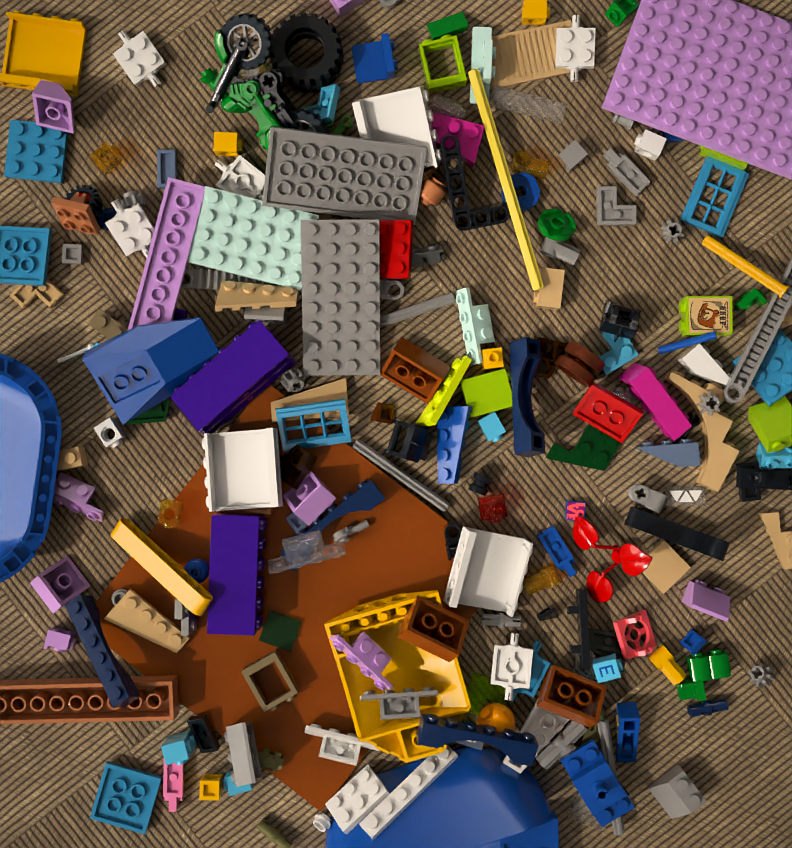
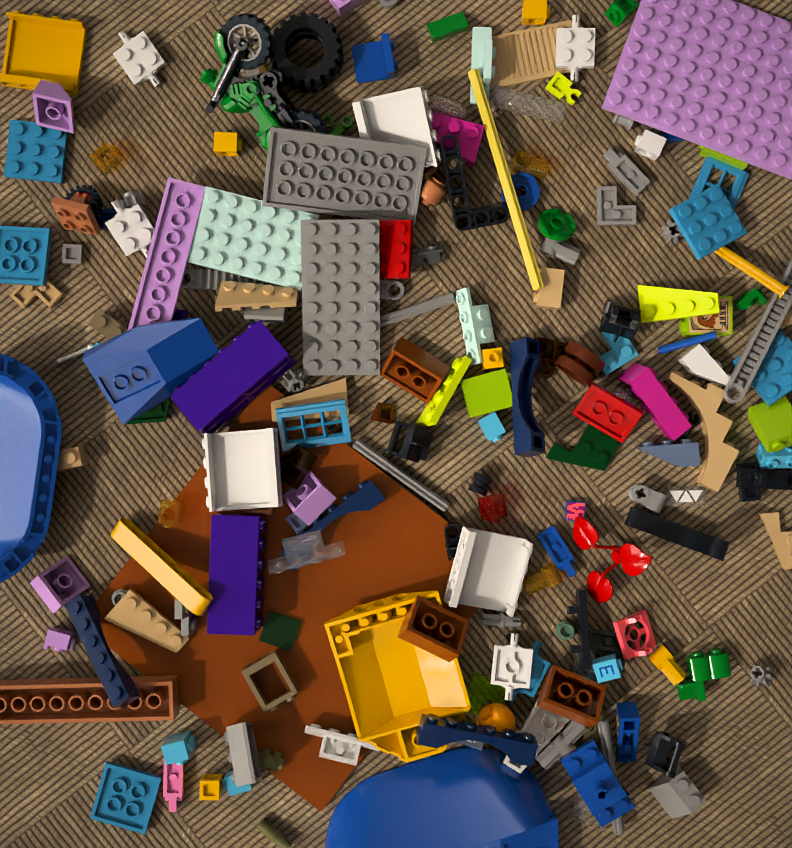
lavender bracket [53,472,104,522] -> none
white brick [94,418,126,449] -> none
sand blue tile [157,149,178,189] -> none
blue head [184,558,210,584] -> none
black plate [187,714,220,753] -> none
white plate [215,155,265,200] -> none
medium azure plate [303,84,341,127] -> none
white plate [313,813,331,832] -> none
white plate [325,764,390,834] -> none
lavender bracket [329,632,394,690] -> none
light grey plate [333,520,369,545] -> none
white plate [359,745,458,840] -> none
light grey bracket [360,687,439,720] -> none
lime window [419,35,467,94] -> none
blue wing [437,406,473,484] -> none
black slope [536,605,559,621] -> none
light grey panel [558,140,588,173] -> none
tan tile [642,540,691,594] -> none
blue tile [679,629,707,656] -> none
lavender slope [681,580,730,622] -> none
dark blue pin [687,698,729,718] -> none
light grey gear [696,391,723,416] -> none
none -> neon yellow plate [545,71,581,105]
none -> sand green plate [556,621,575,640]
none -> neon yellow wing [638,285,721,323]
none -> black piece [644,730,686,778]
none -> dark azure plate [669,184,747,260]

